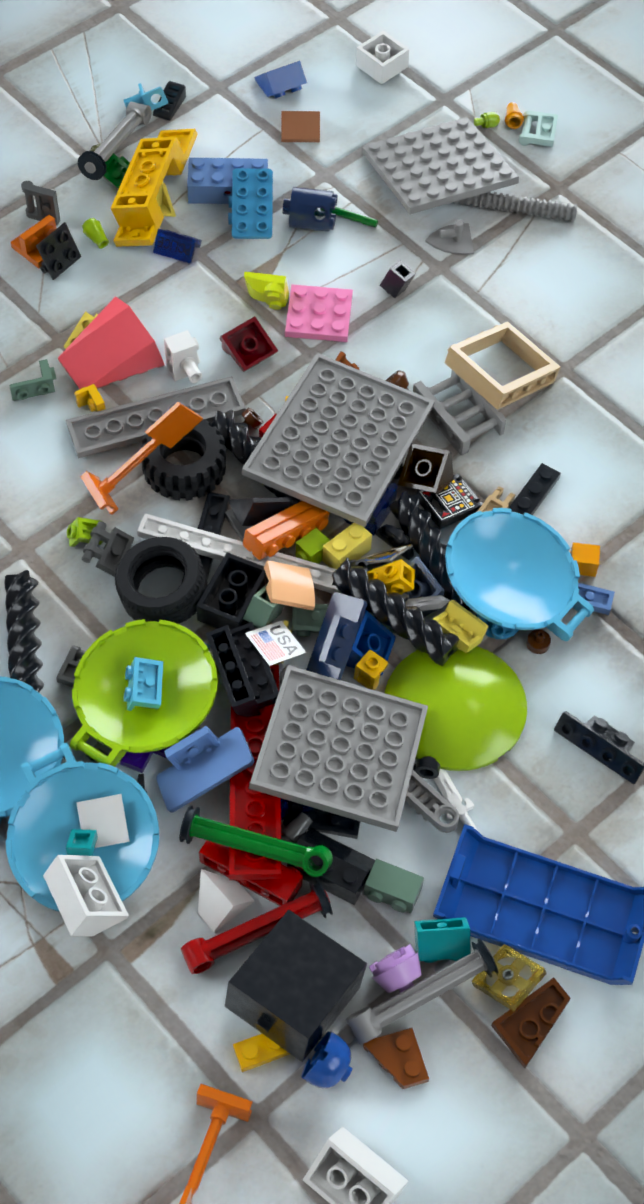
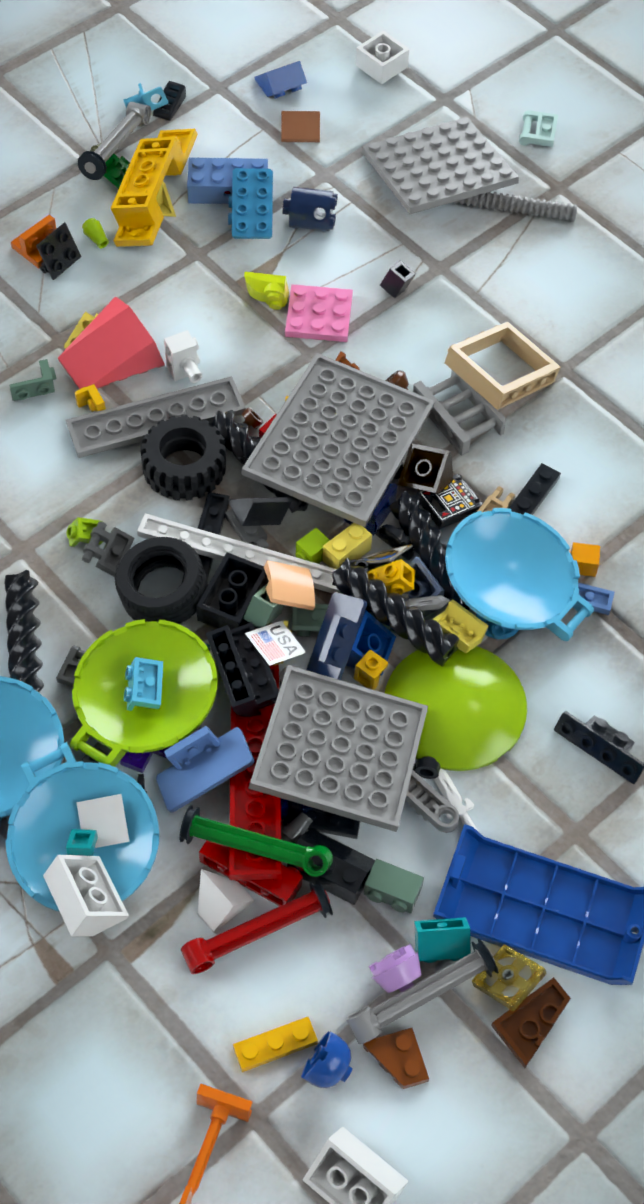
dark grey plate [21,181,60,226] -> none
orange piece [80,402,203,515] -> none
clear blue panel [153,229,202,264] -> none
dark red slope [219,316,278,372] -> none
black container [224,910,367,1062] -> none
orange brick [243,501,330,560] -> none
green bar [320,206,378,228] -> none
light grey shield [425,220,474,255] -> none
lime cylinder [474,112,500,128] -> none
light orange cone [505,102,524,129] -> none
reddish brown tile [526,629,551,654] -> none

